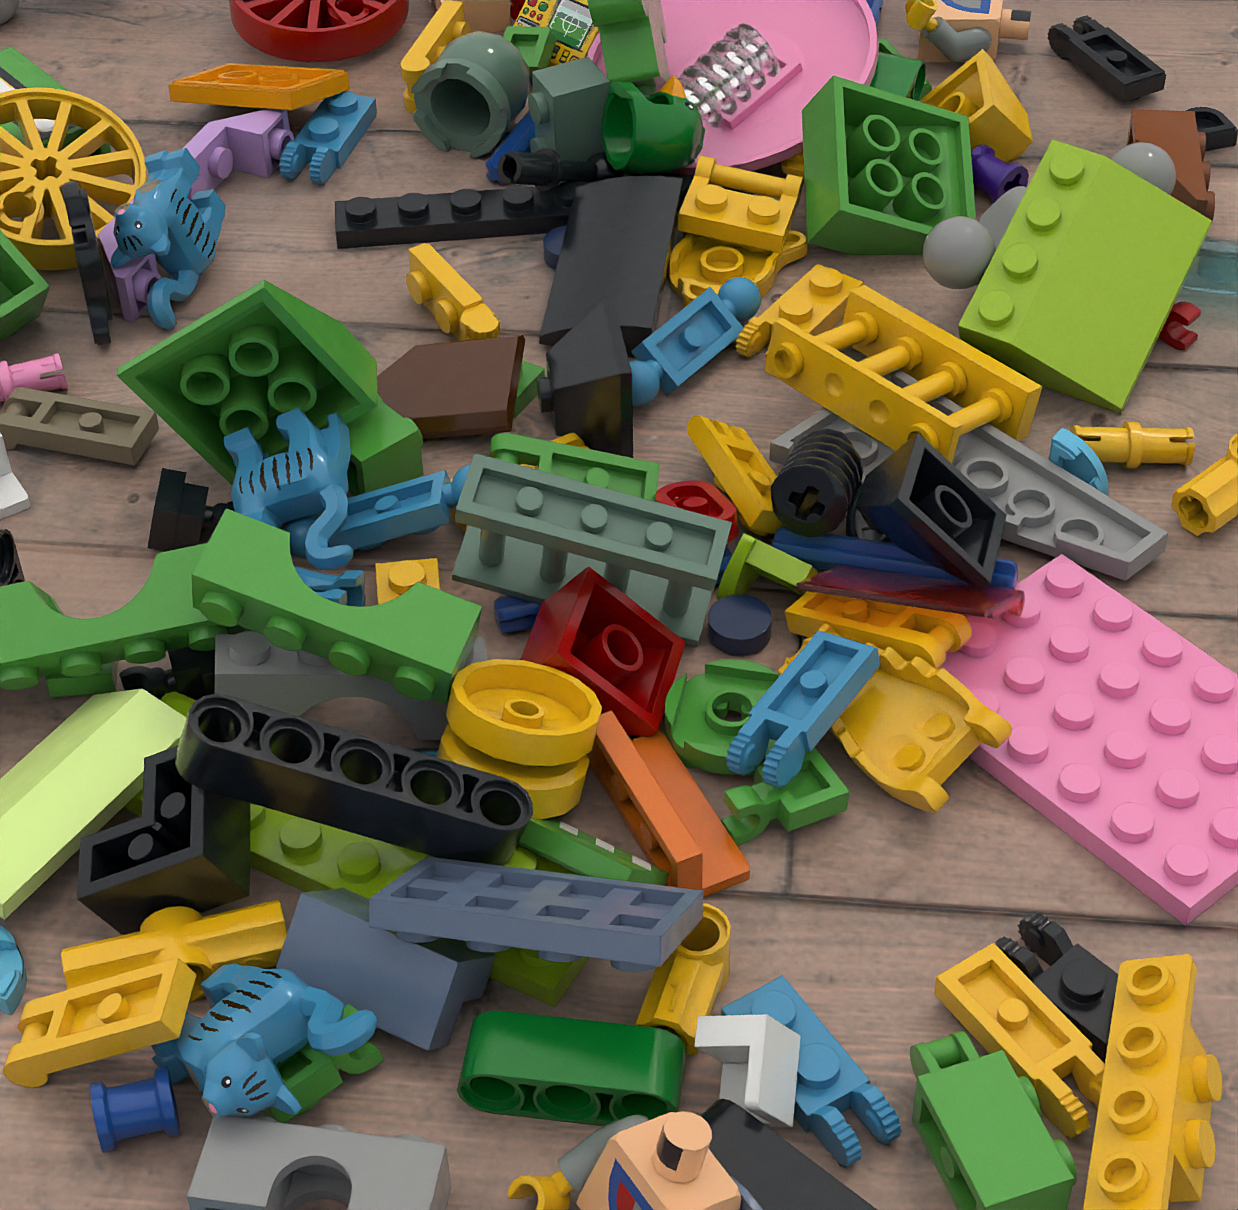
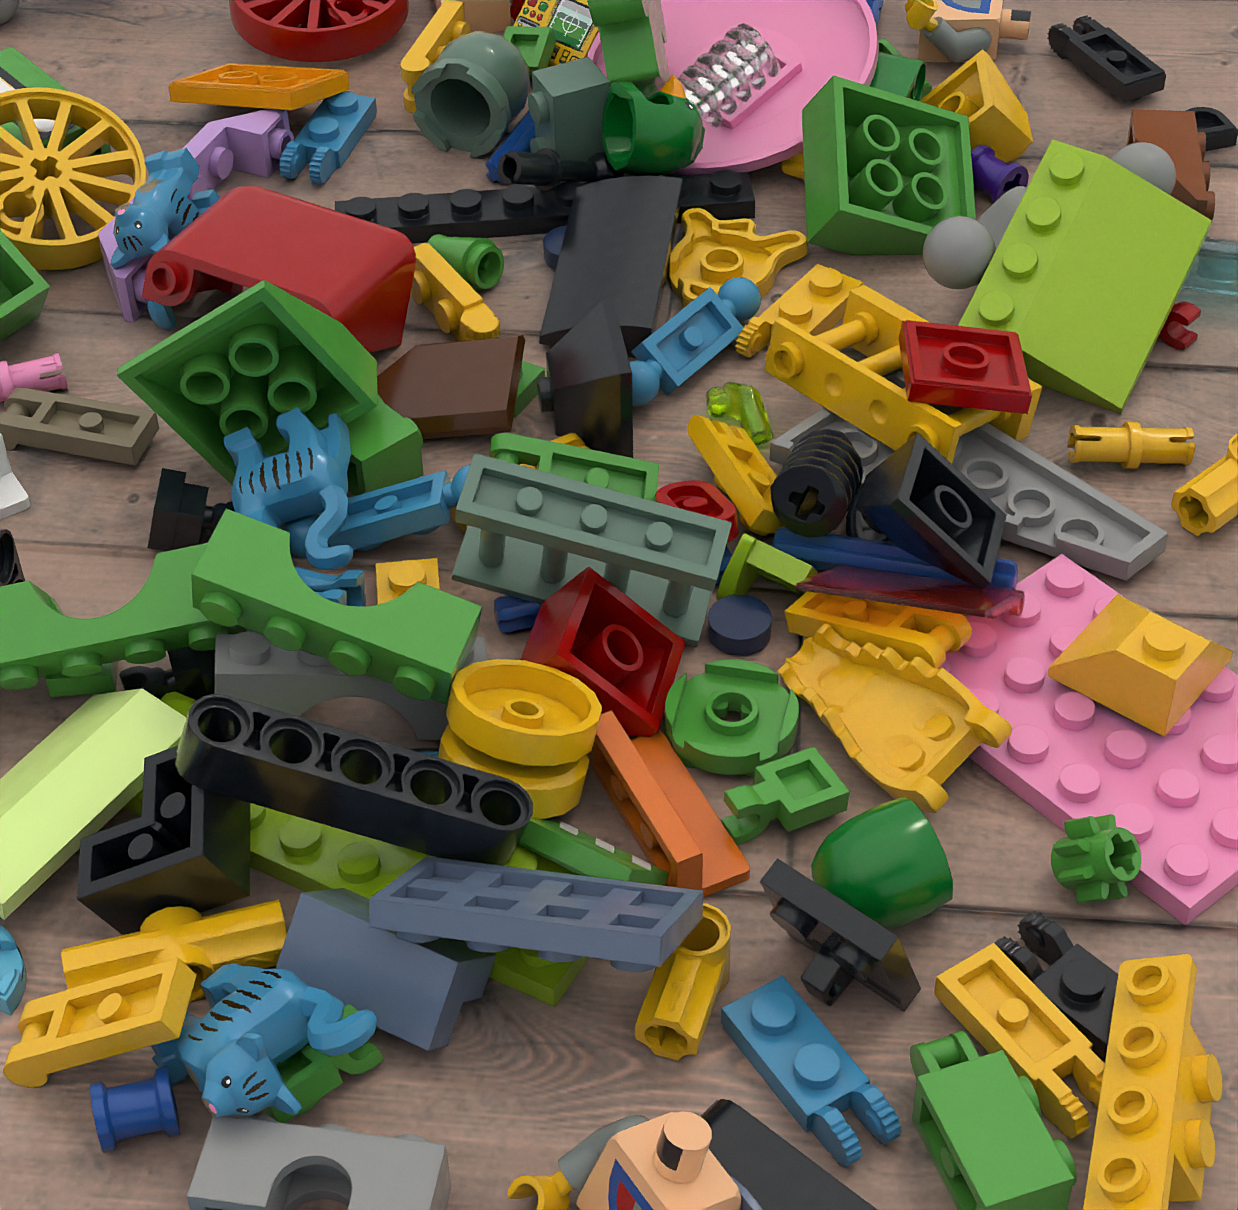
black tile [61,181,113,346] -> none
green beam [457,1011,687,1126] -> none
yellow plate [677,155,804,253] -> none
white panel [694,1014,801,1127] -> none
dark azure hinge [726,630,881,788] -> none
medium azure tile [1049,428,1109,496] -> none
none -> red windscreen [142,186,416,353]
none -> bright green cone [427,234,504,291]
none -> clear neon green arm [706,382,774,446]
none -> black hinge [760,858,921,1012]
none -> green piece [811,797,953,930]
none -> red plate [898,320,1032,414]
none -> yellow slope [1047,594,1233,737]
none -> bright green gear [1051,814,1141,904]

